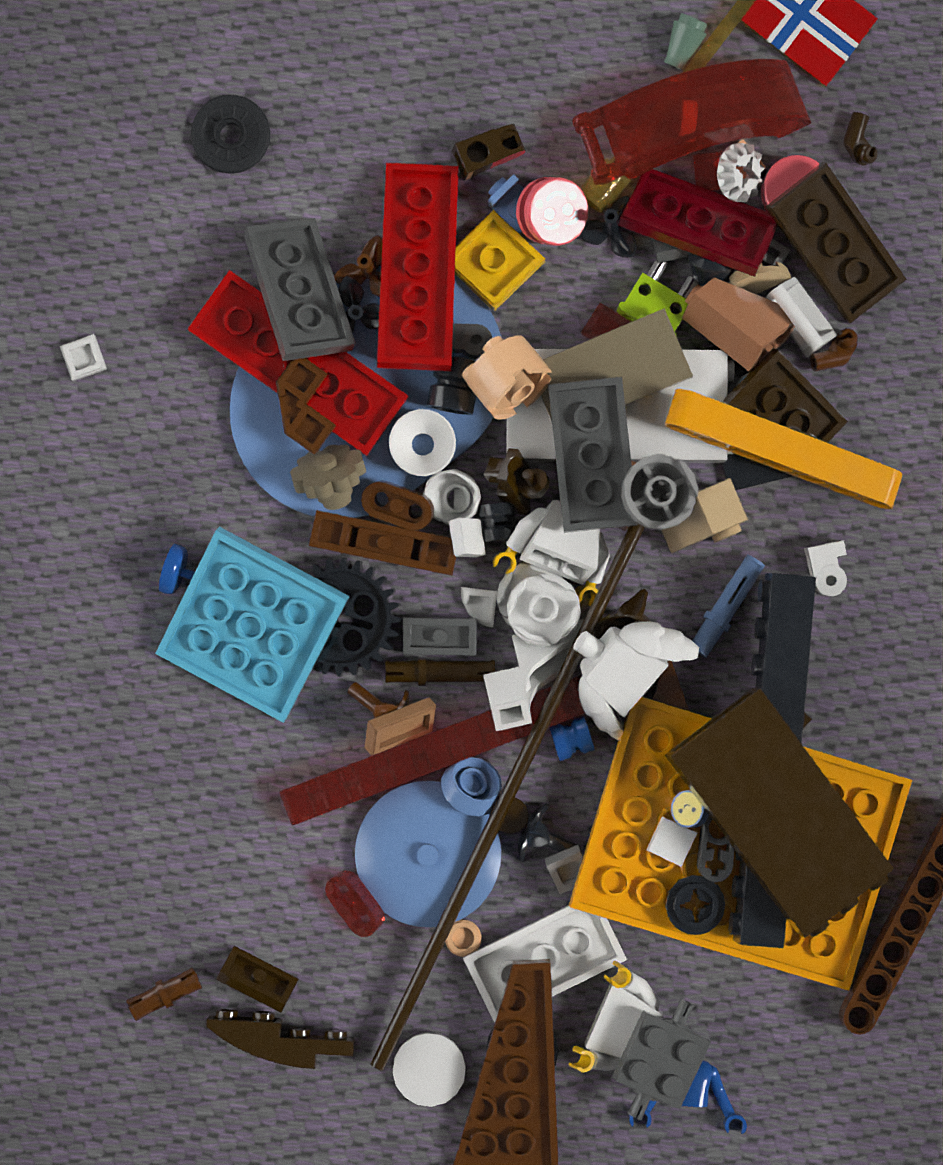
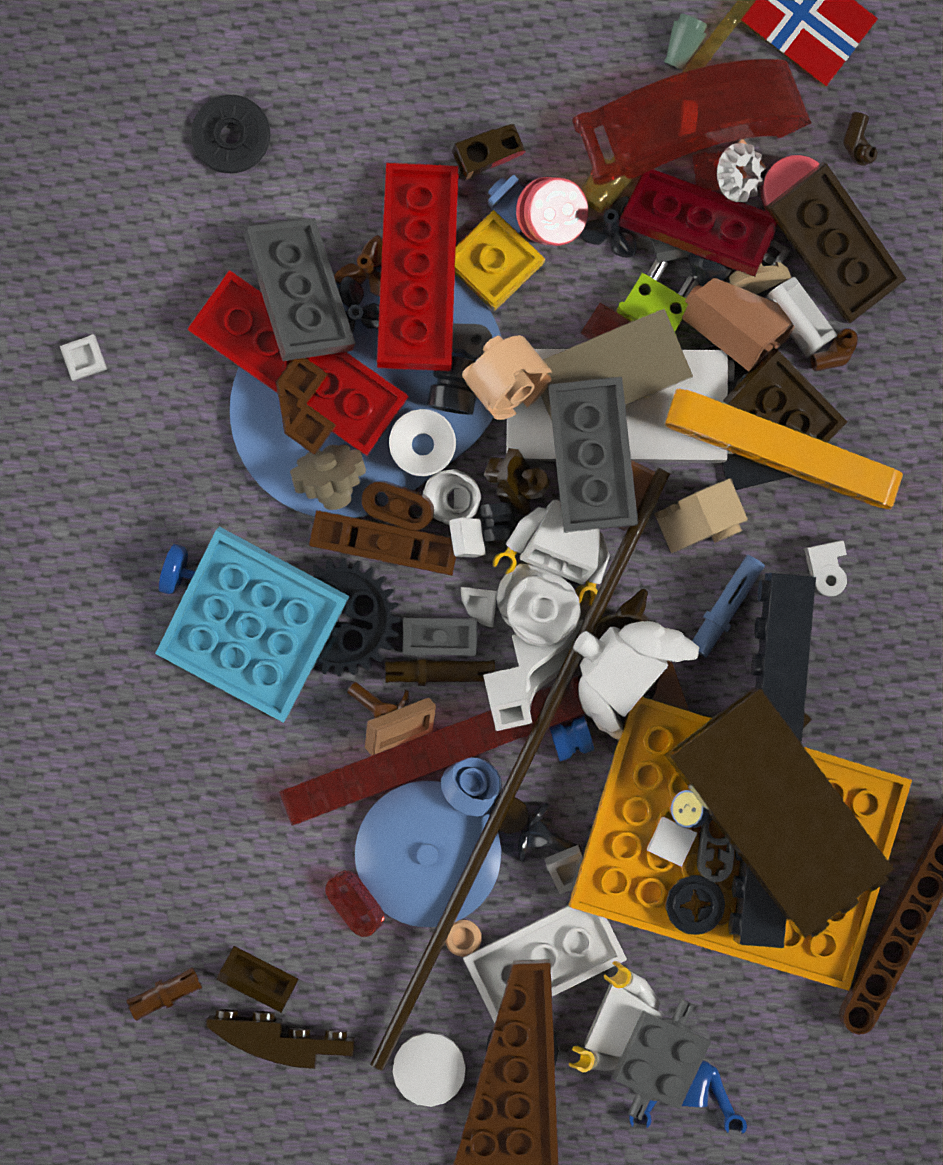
light grey cylinder [621,454,698,530] -> none

